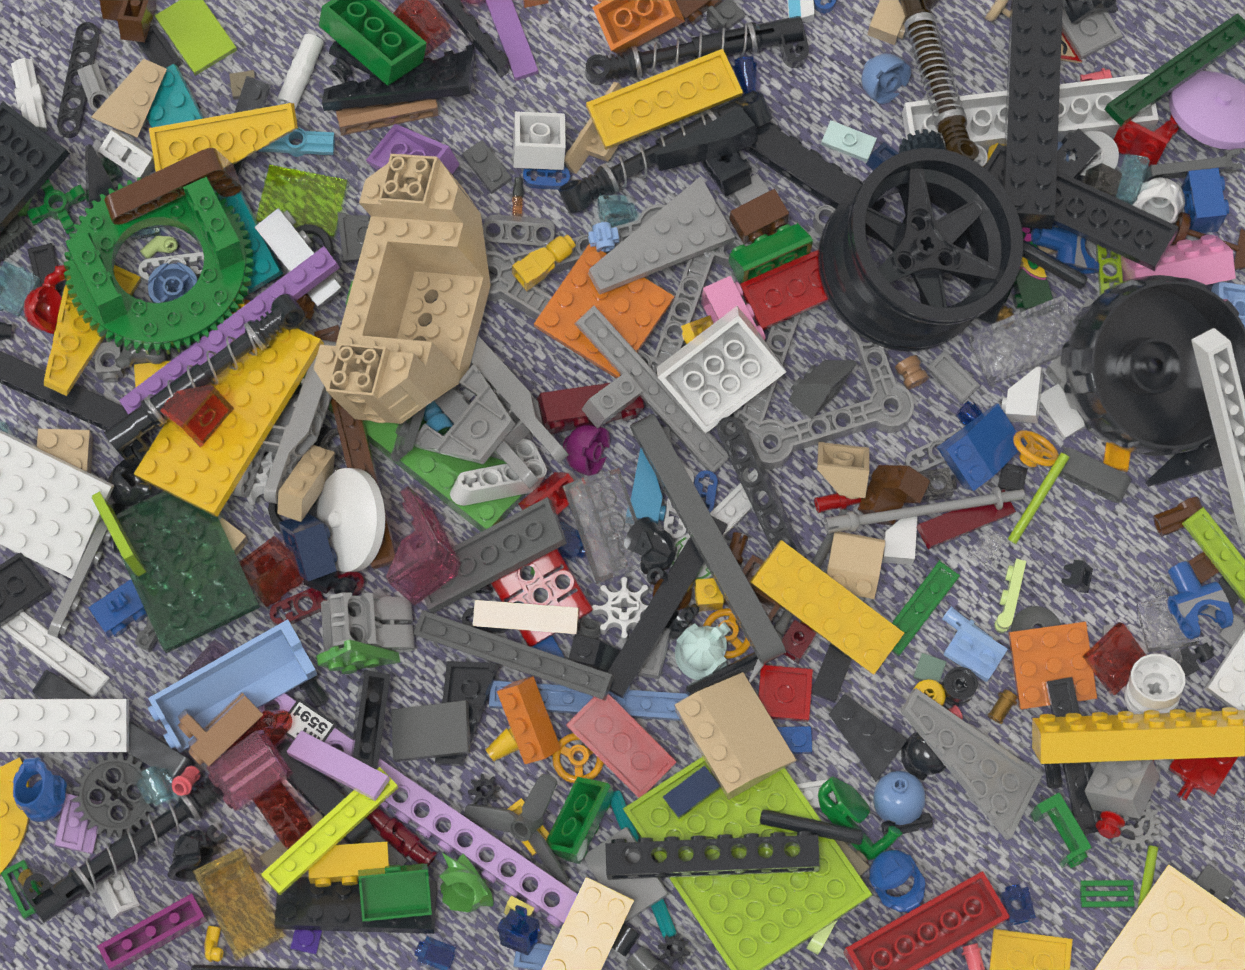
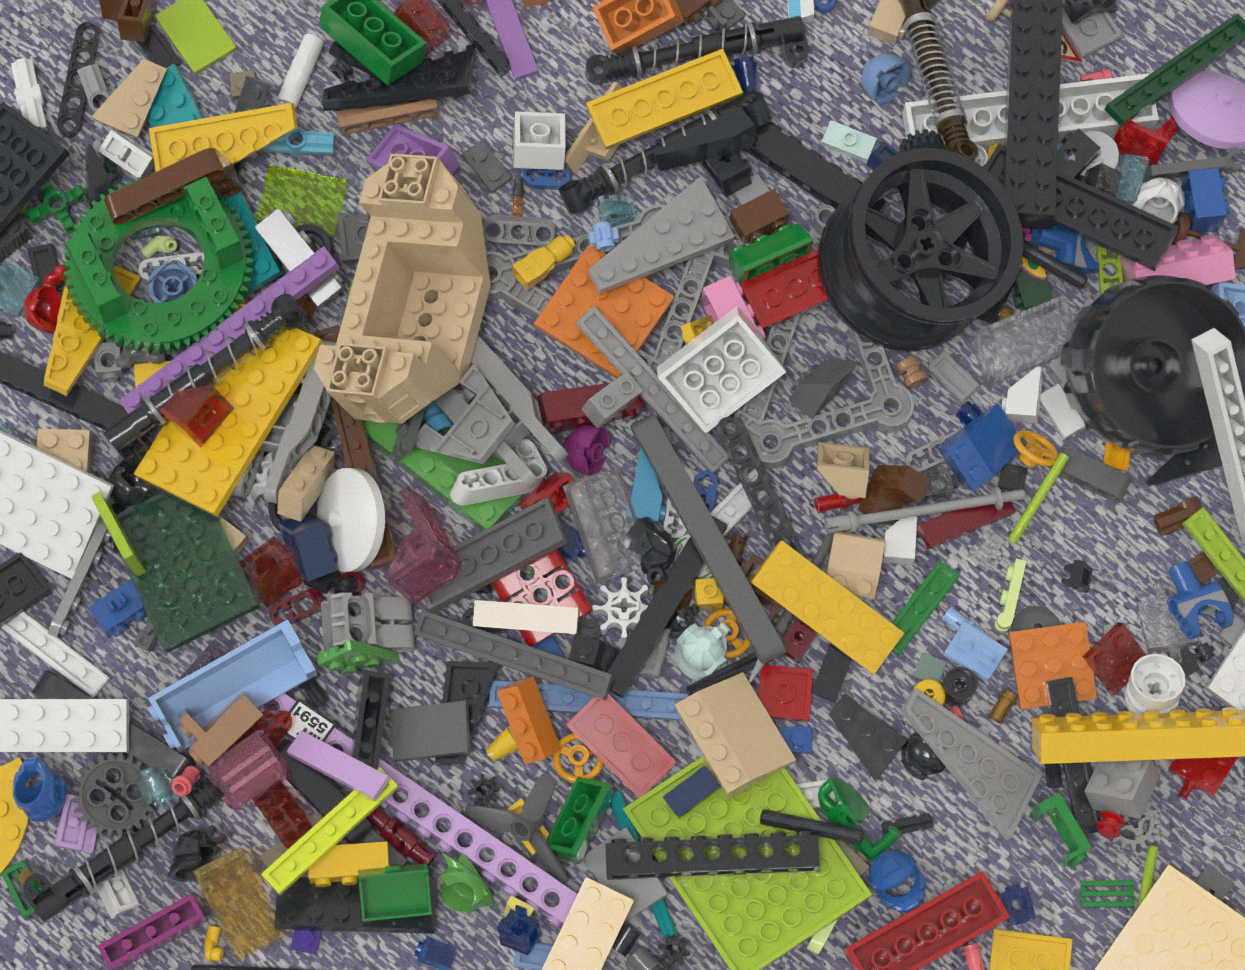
medium blue cylinder [873,771,926,825] -> none

